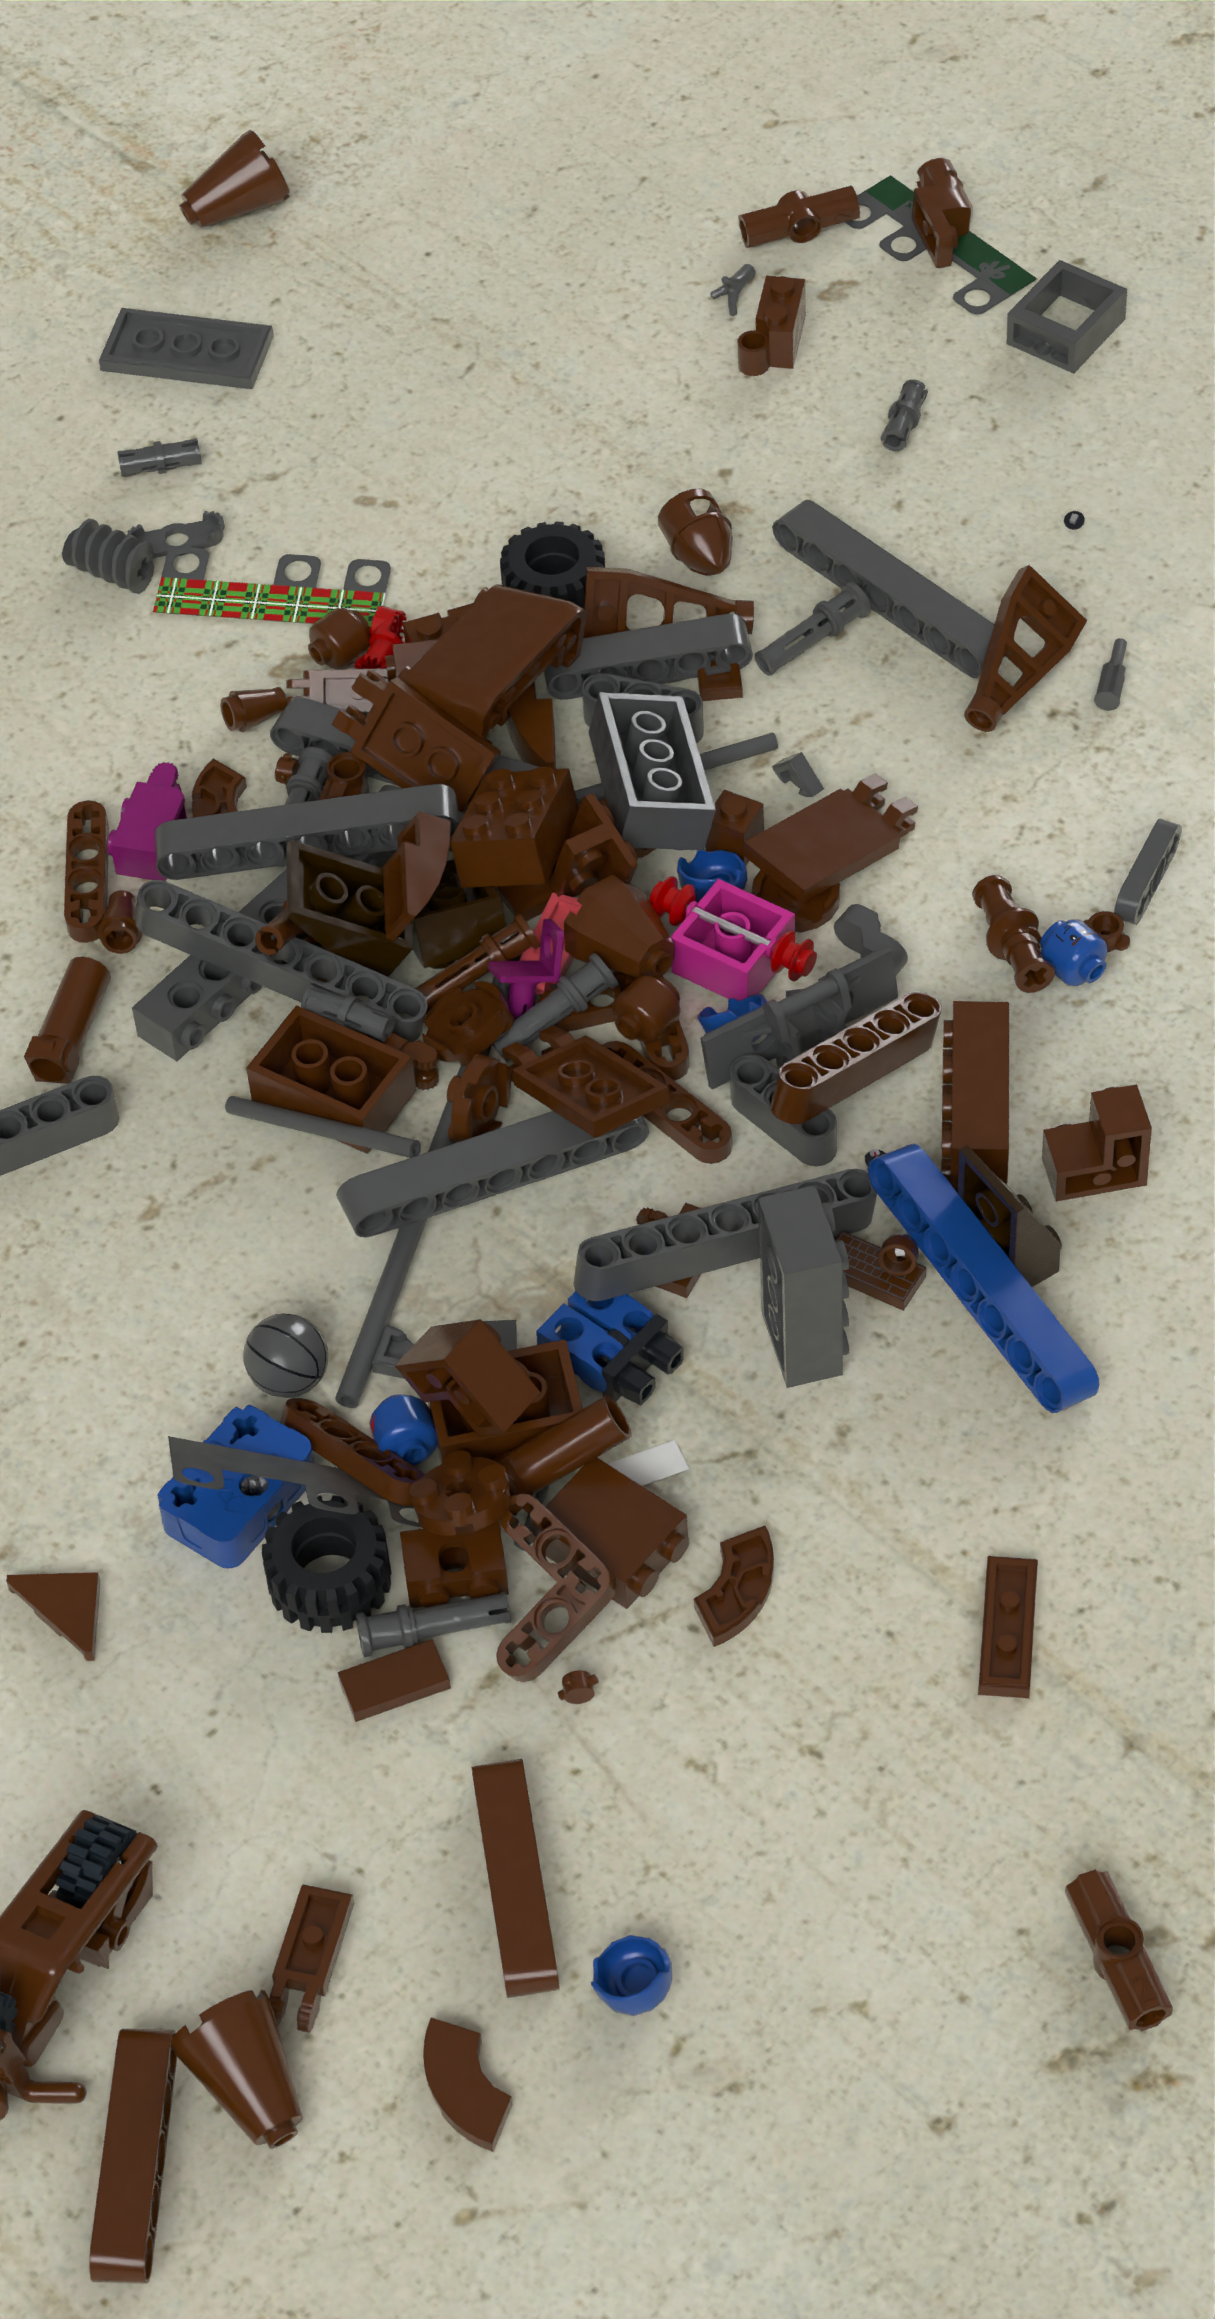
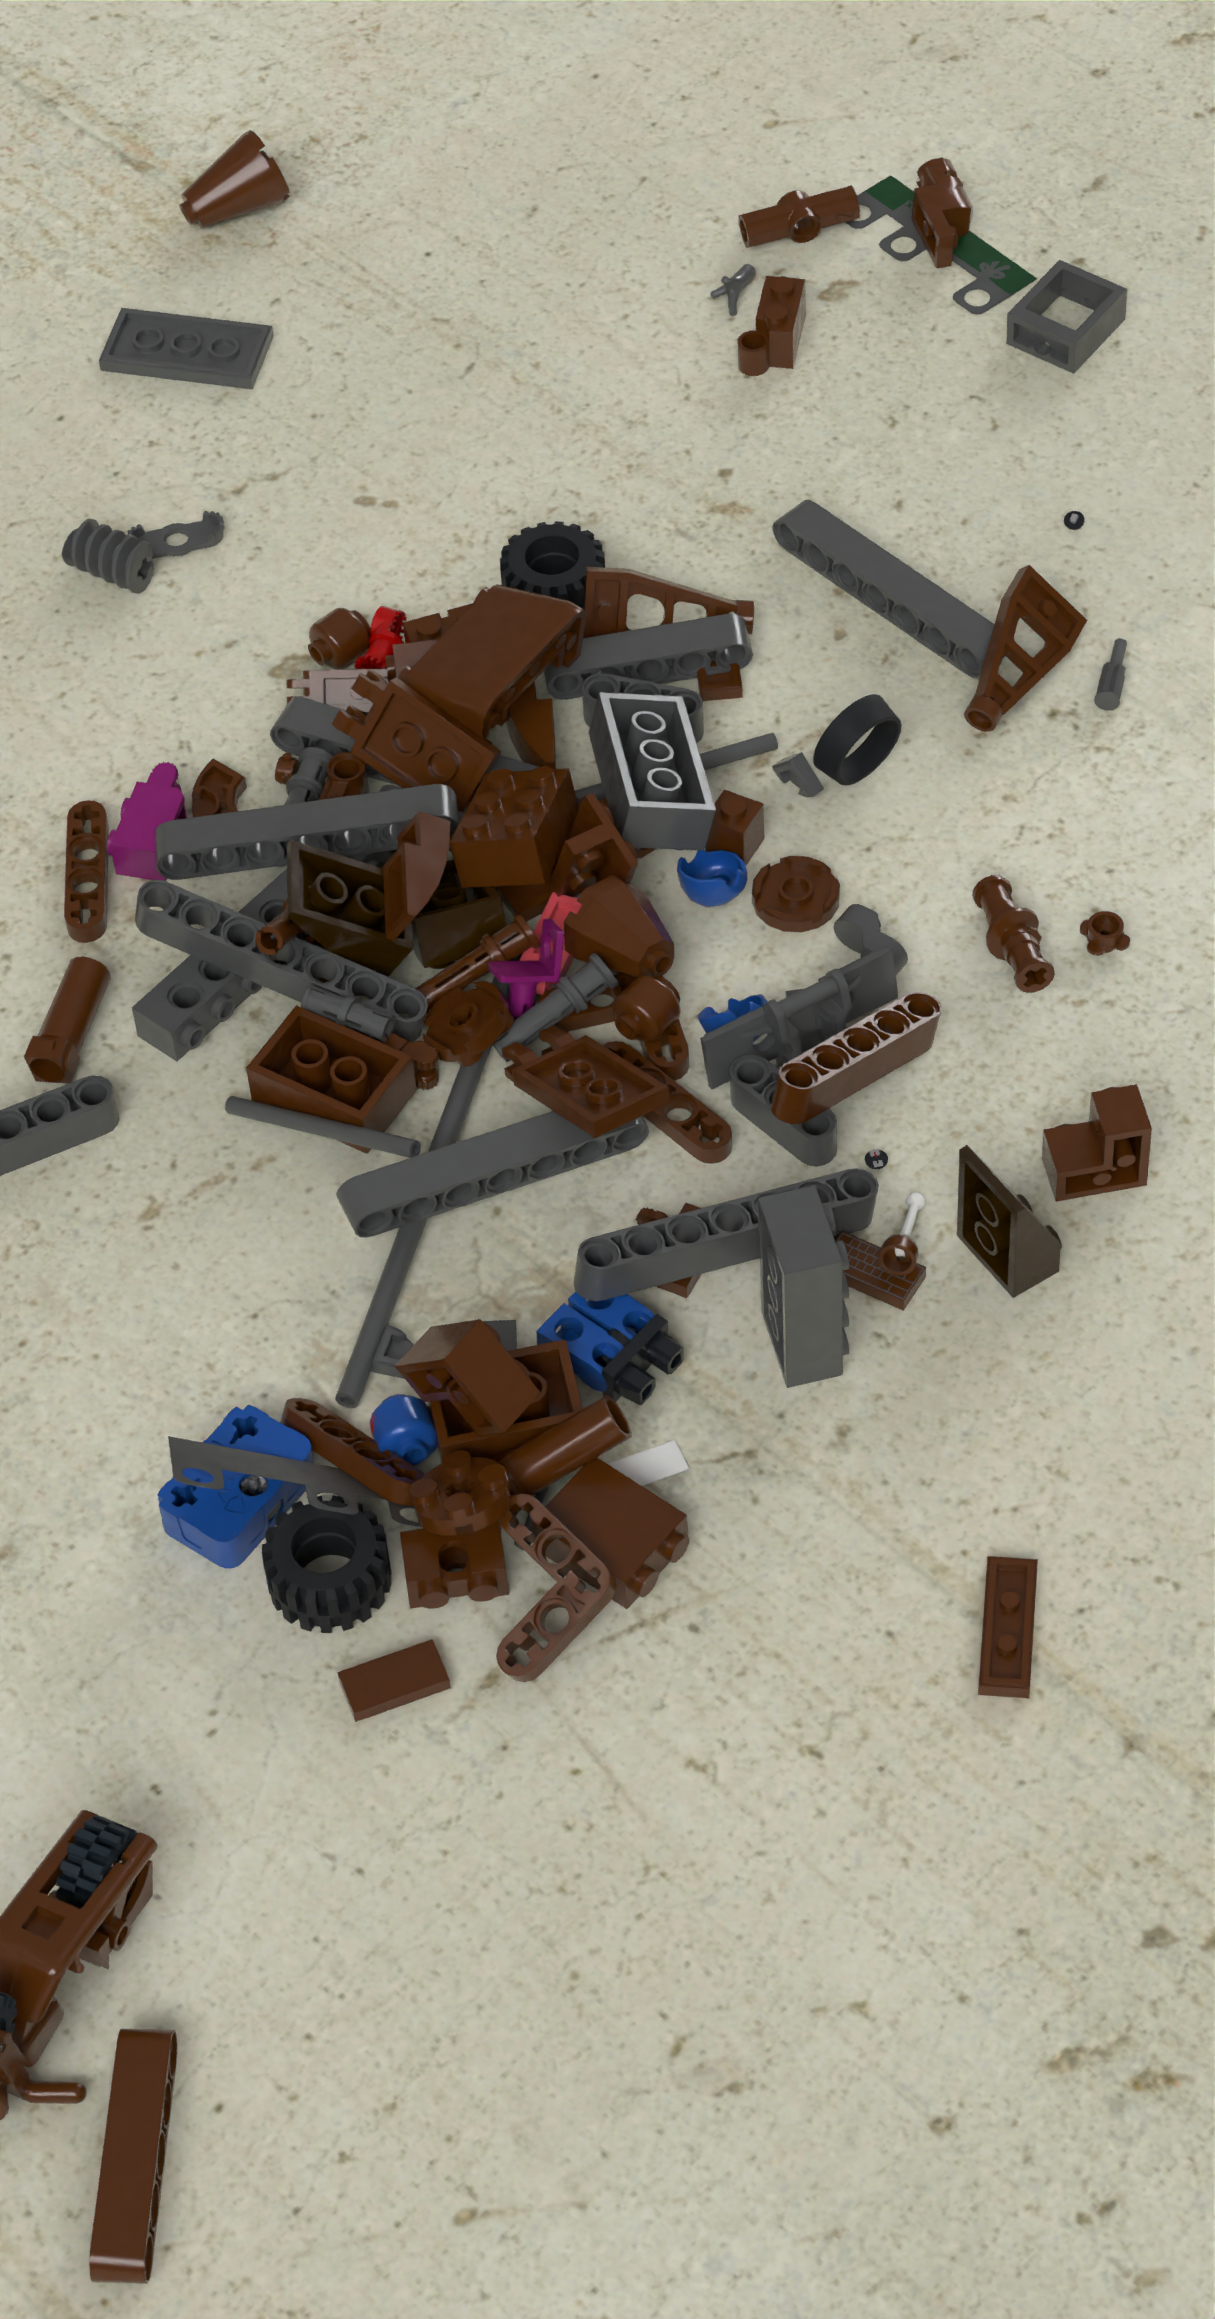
reddish brown tile [6,1572,101,1661] -> none
reddish brown cone [98,890,142,954] -> none
dark grey pin [117,438,202,477] -> none
piece [153,546,391,628] -> none
reddish brown cone [171,1990,303,2149] -> none
reddish brown cone [220,687,287,732] -> none
dark grey piece [243,1313,329,1398] -> none
reddish brown hinge [269,1884,354,2033] -> none
dark grey pin [356,1591,511,1657] -> none
reddish brown tile [423,2018,513,2152] -> none
reddish brown plate [447,1054,511,1143] -> none
reddish brown beam [471,1758,560,1998] -> none
reddish brown piece [558,1670,599,1704] -> none
blue hair [591,1935,672,2016] -> none
dark pink brick [649,876,817,1001] -> none
reddish brown helmet [658,488,733,576] -> none
reddish brown tile [694,1525,774,1647] -> none
reddish brown tile [742,773,918,903] -> none
dark grey pin [754,582,871,676] -> none
blue beam [868,1144,1099,1413] -> none
dark grey pin [881,379,928,451] -> none
reddish brown piece [941,1001,1009,1193] -> none
blue head [1040,919,1107,986] -> none
reddish brown piece [1065,1869,1173,2032] -> none
dark grey beam [1114,818,1182,925] -> none
none -> black tyre [813,694,902,785]

